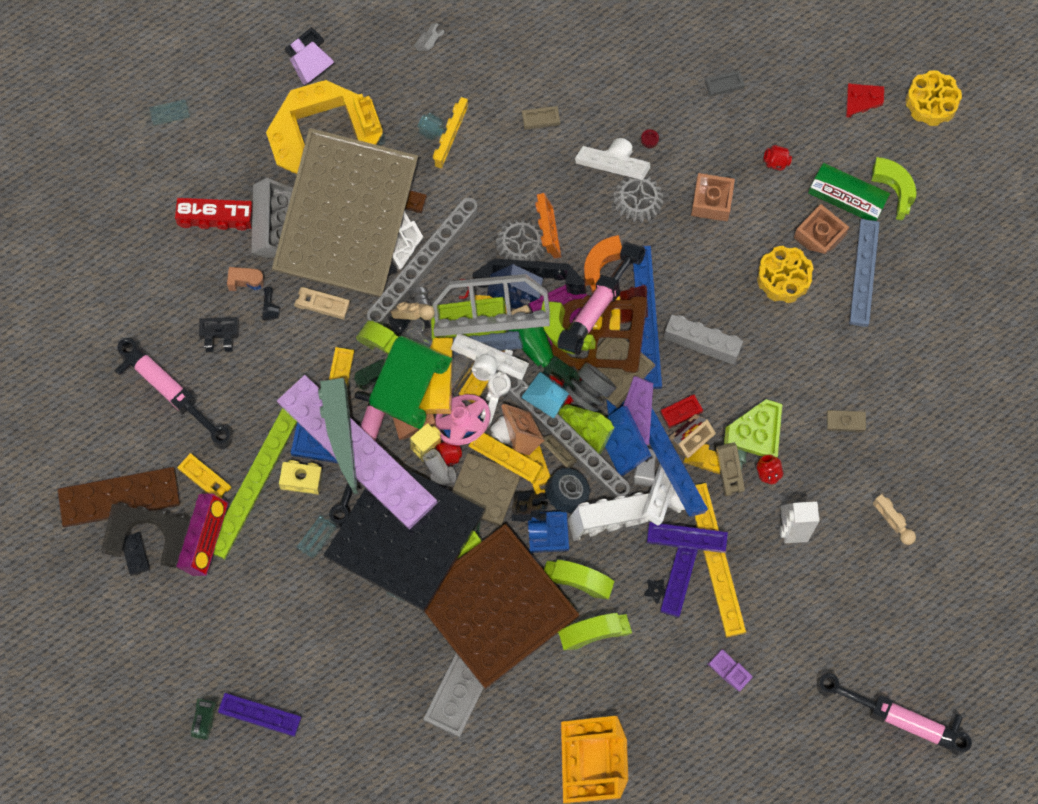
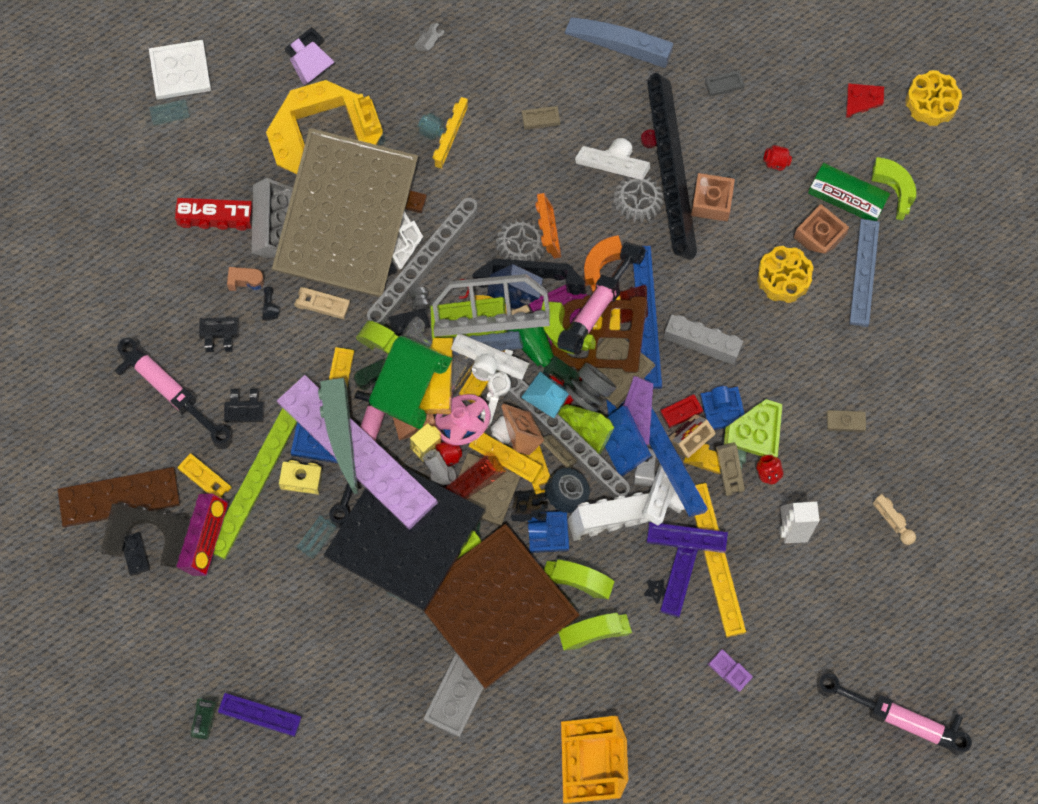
tan plate [391,302,435,320] -> none
none -> white plate [149,40,211,100]
none -> black plate [224,389,264,423]
none -> clear red slope [445,456,506,499]
none -> sand blue slope [565,17,673,68]
none -> black beam [647,73,697,260]
none -> blue plate [700,386,745,430]

